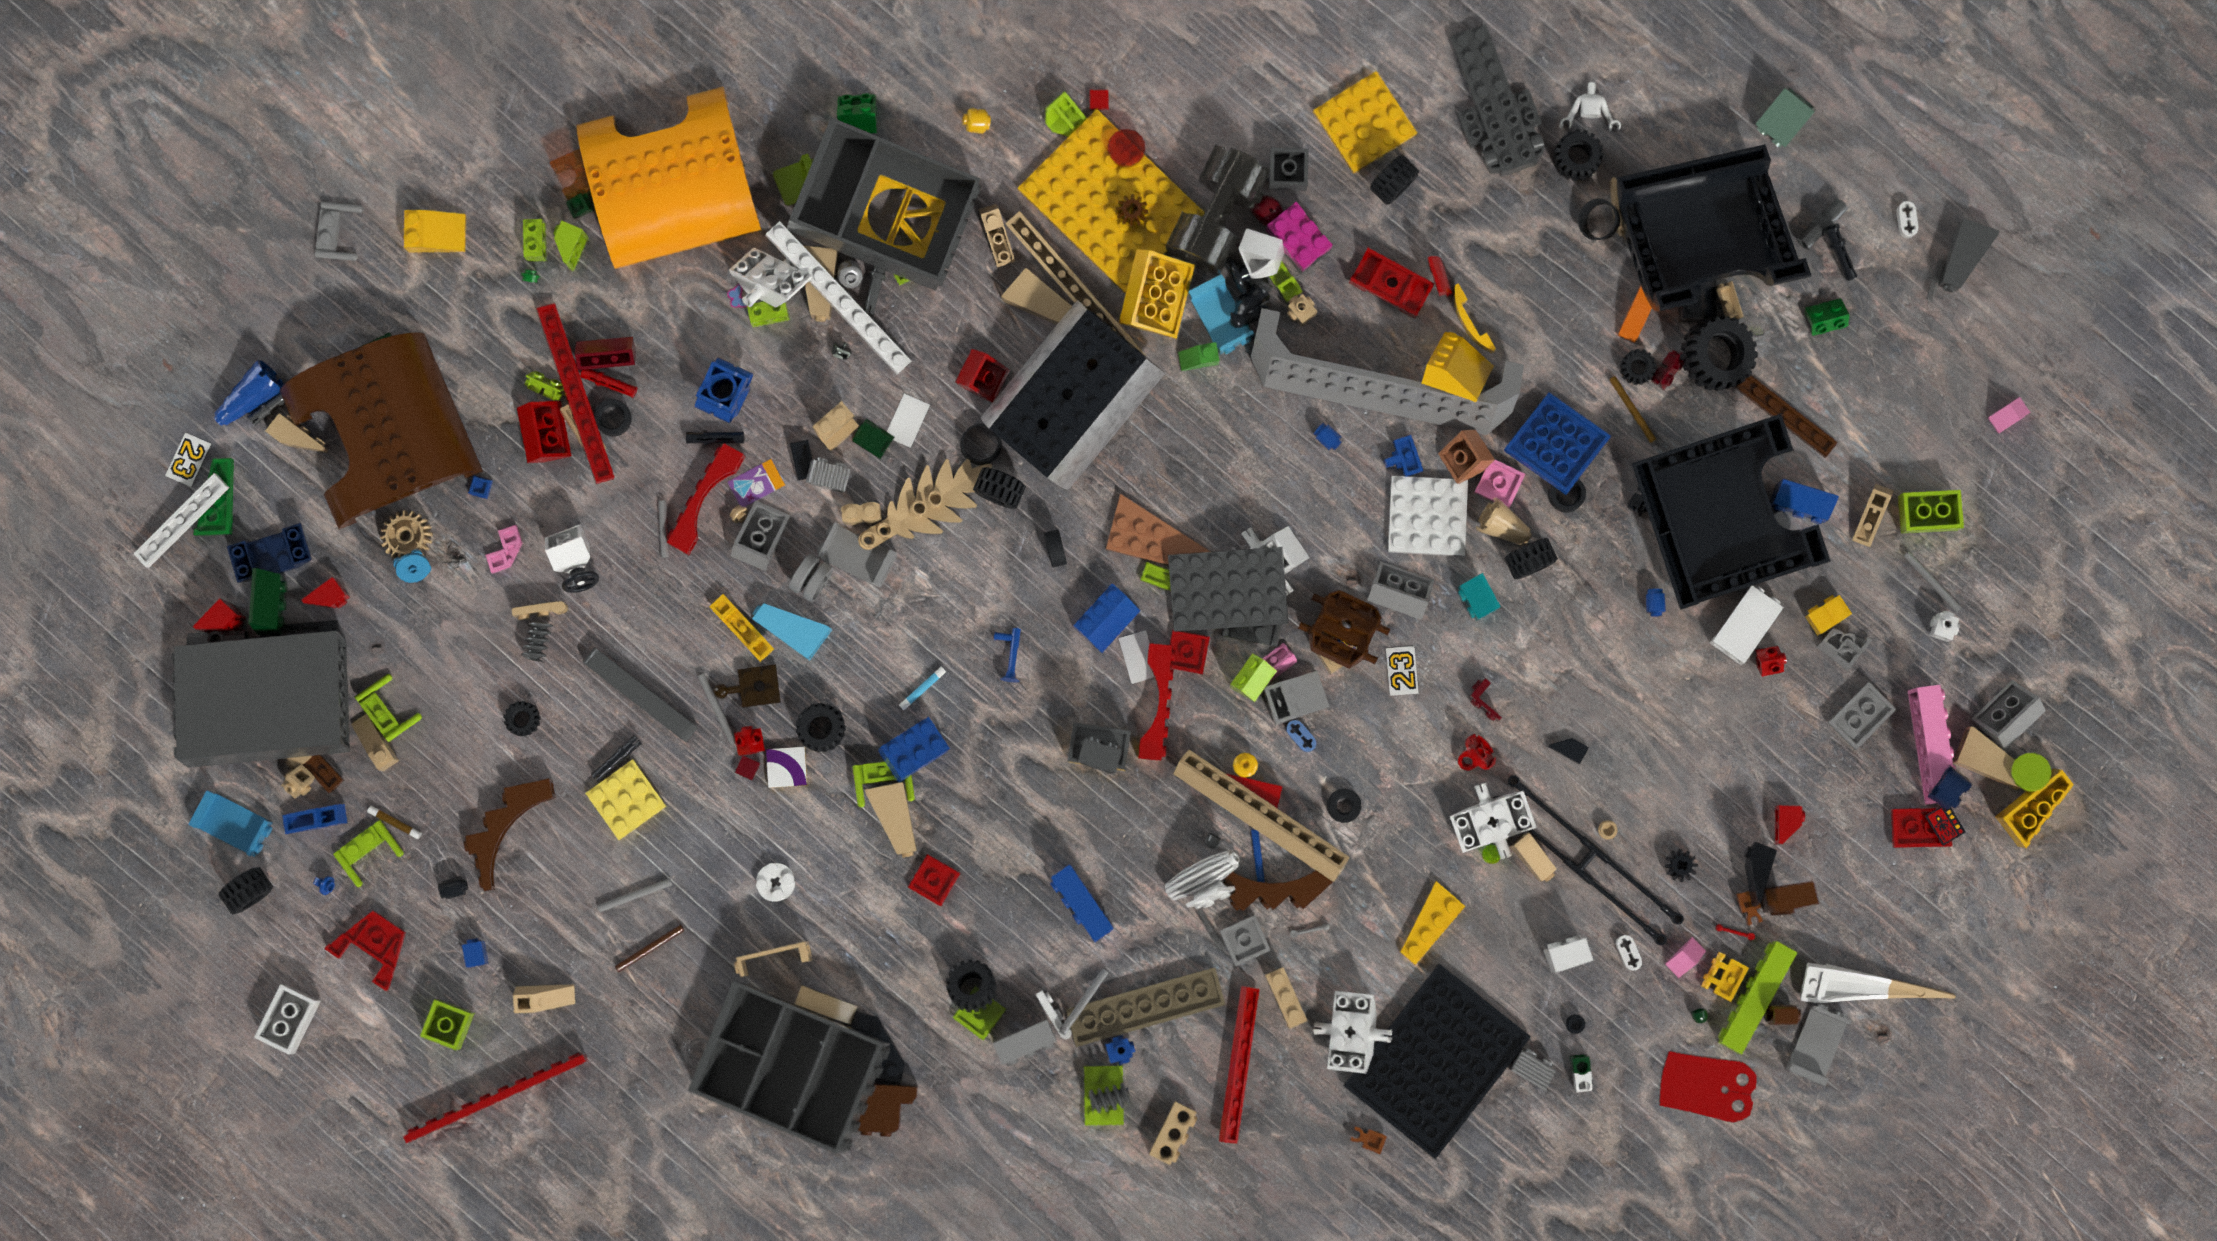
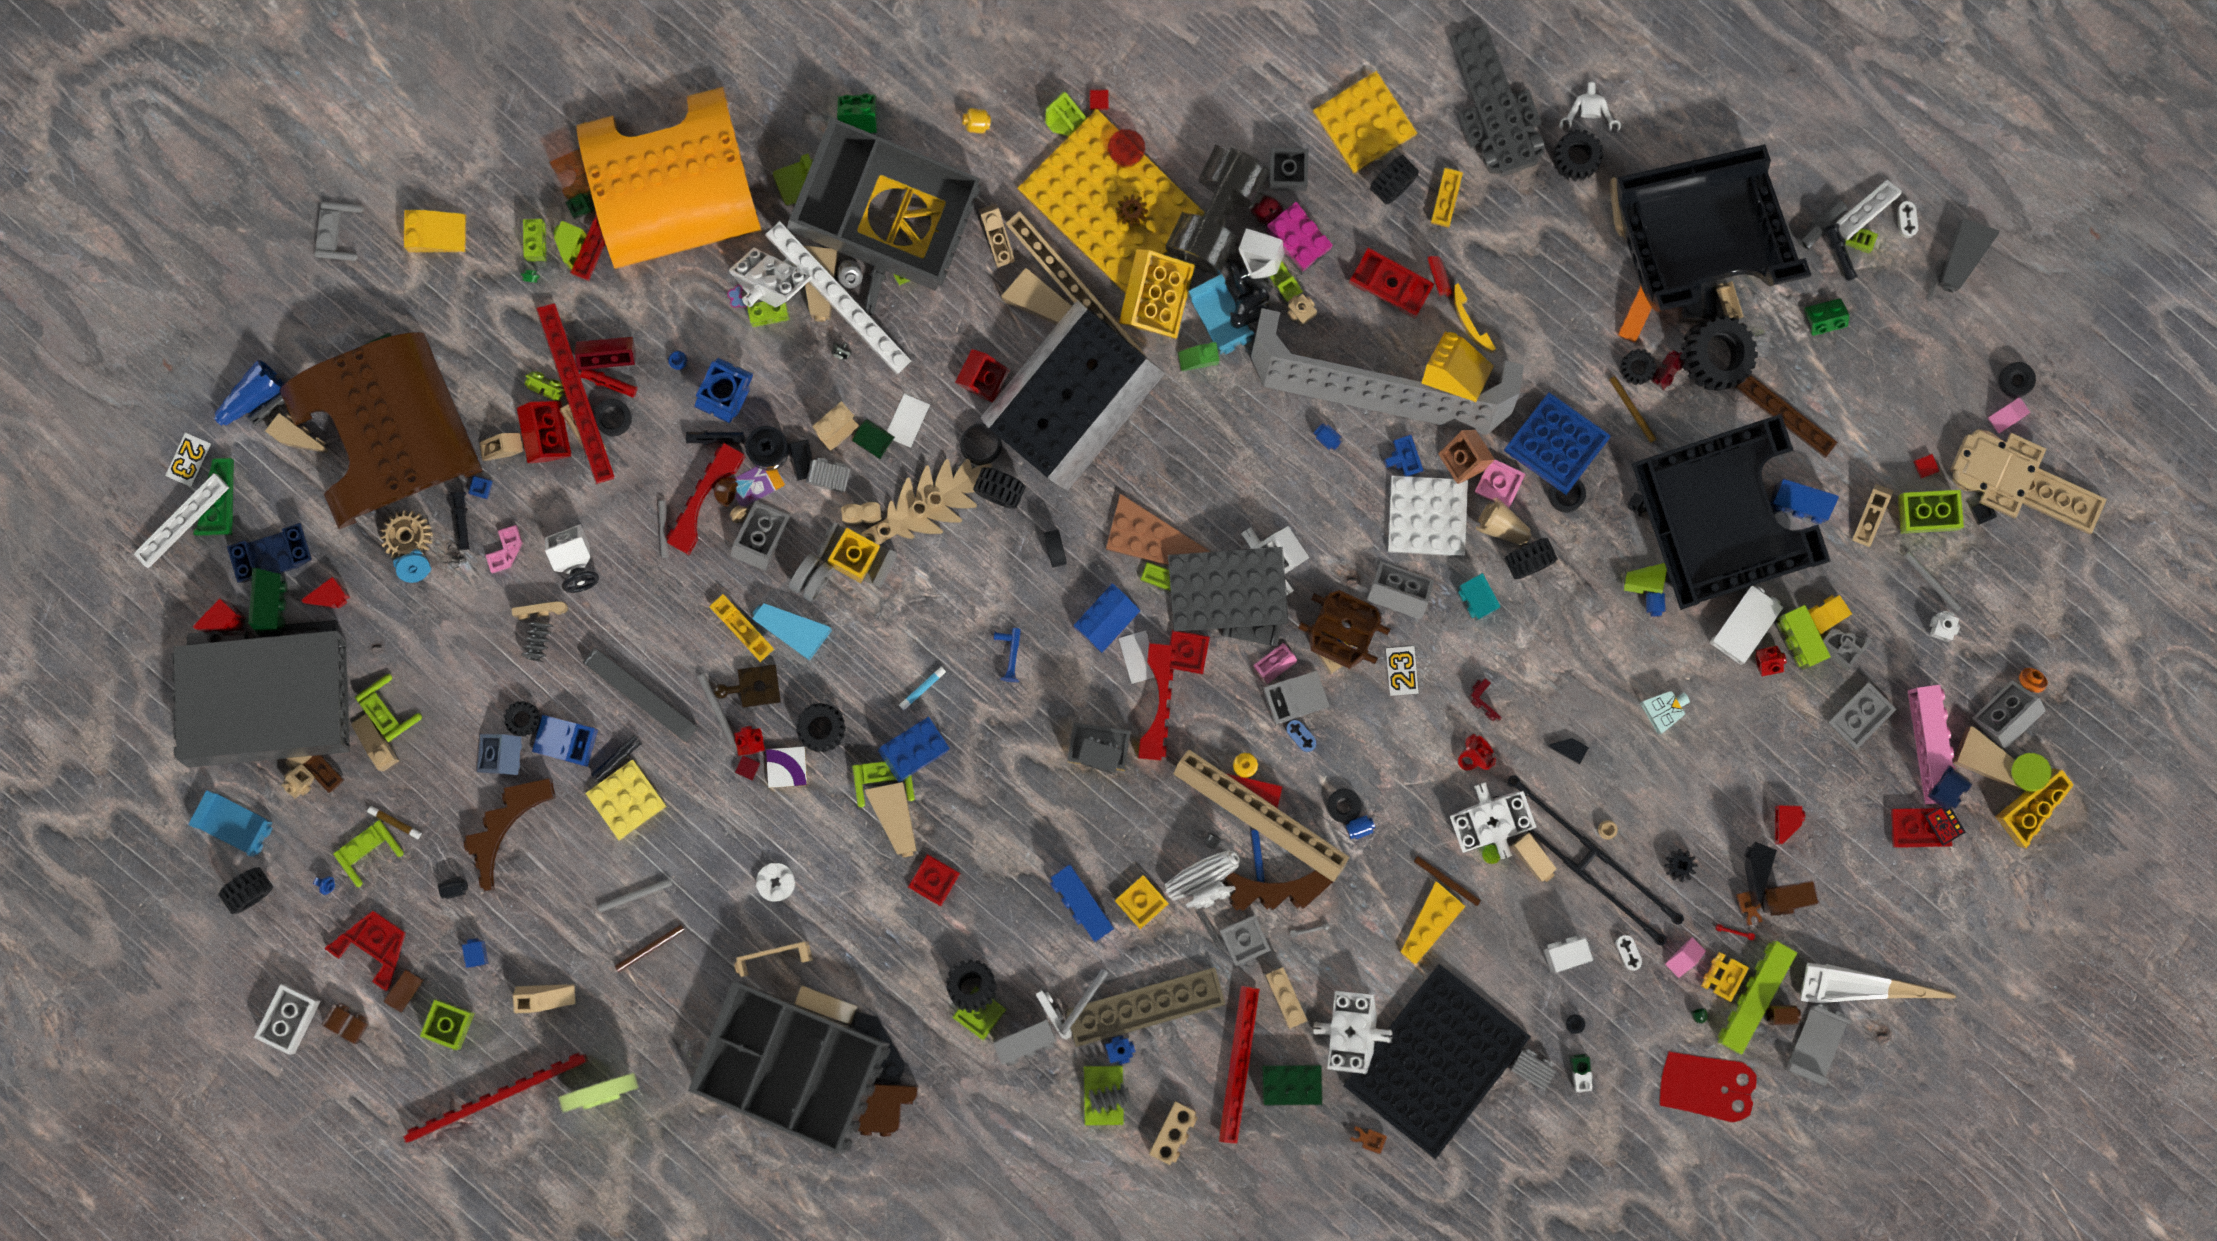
blue slope [282,804,348,834] -> none
lime slope [1230,653,1277,702] -> none
black tyre [1578,199,1620,240] -> none
sand green slope [1756,86,1816,147] -> none
none -> reddish brown brick [321,1003,369,1044]
none -> reddish brown slope [383,969,424,1013]
none -> black pin [449,492,470,551]
none -> sand blue slope [477,734,522,775]
none -> tan slope [479,433,523,461]
none -> blue slope [532,715,598,767]
none -> yellowish green brick [558,1073,639,1112]
none -> red plate [570,214,605,282]
none -> blue plate [668,351,688,370]
none -> reddish brown hair [714,477,738,507]
none -> black wheel [745,426,790,471]
none -> yellow slope [828,528,880,583]
none -> yellow plate [1115,875,1169,929]
none -> dark green brick [1262,1065,1322,1105]
none -> blue brick [1345,815,1375,840]
none -> reddish brown piece [1414,856,1481,906]
none -> yellow plate [1431,168,1463,228]
none -> lime slope [1624,563,1667,594]
none -> light aqua torso [1640,691,1690,735]
none -> lime brick [1776,605,1831,670]
none -> white plate [1835,180,1901,240]
none -> lime slope [1845,228,1878,254]
none -> red tile [1913,454,1939,479]
none -> tan piece [1950,429,2107,535]
none -> black tile [1970,503,1997,525]
none -> black tyre [1998,362,2036,398]
none -> orange plate [2019,667,2048,693]

